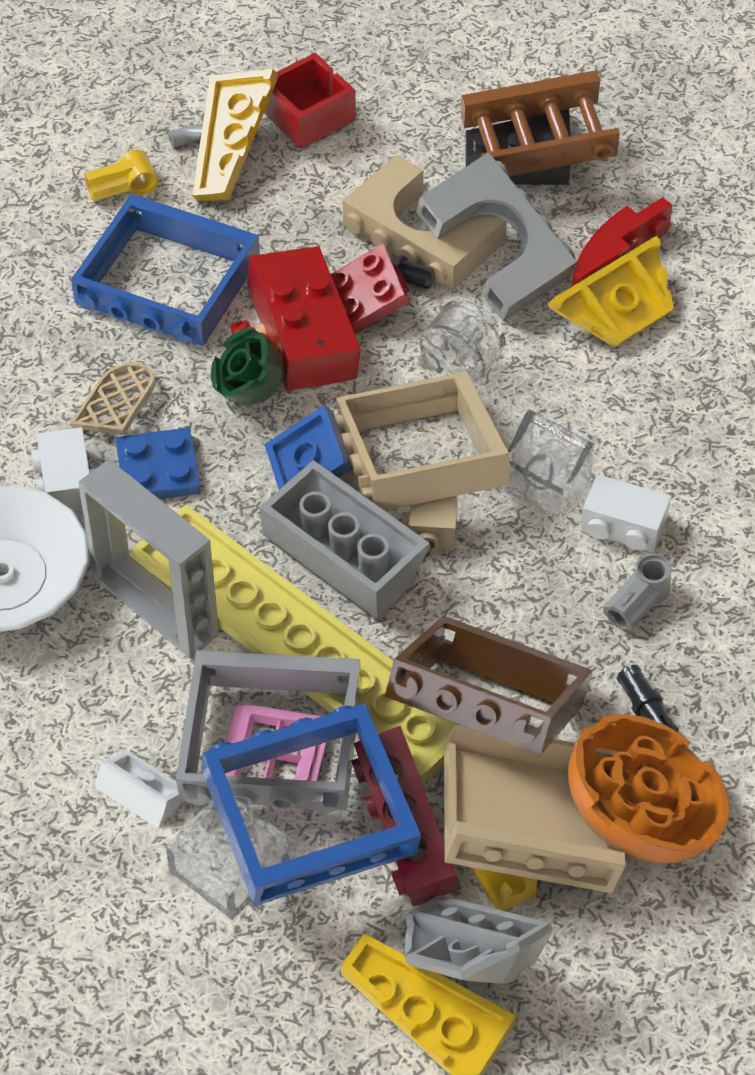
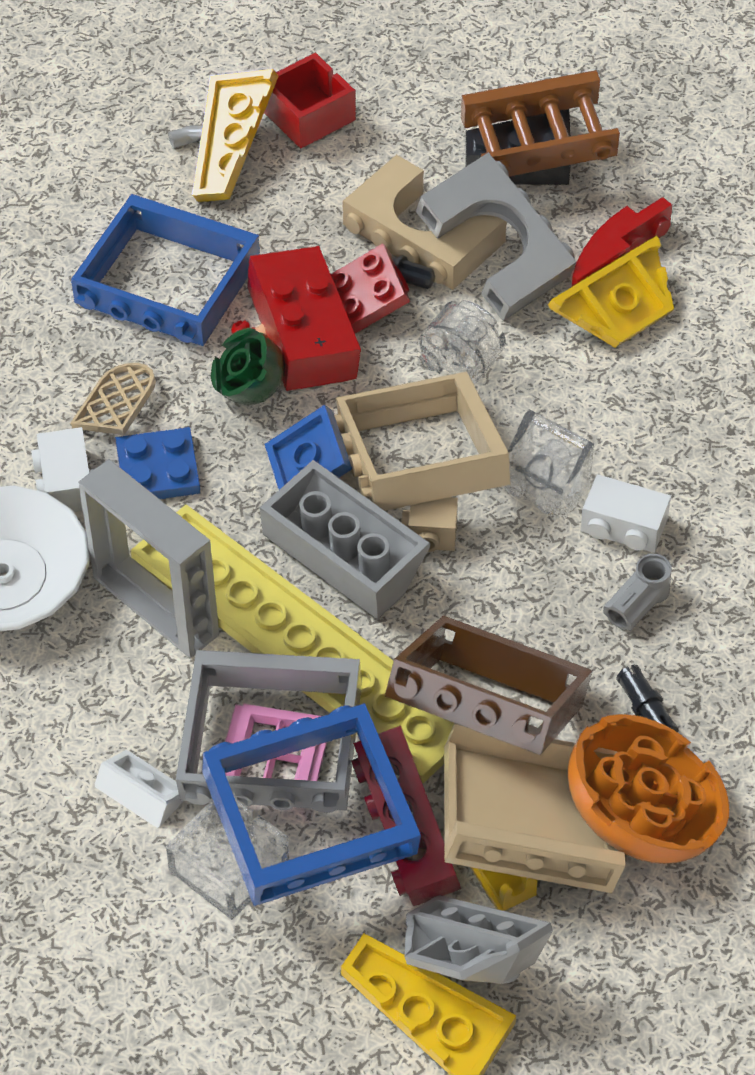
yellow piece [84,149,159,201] -> none

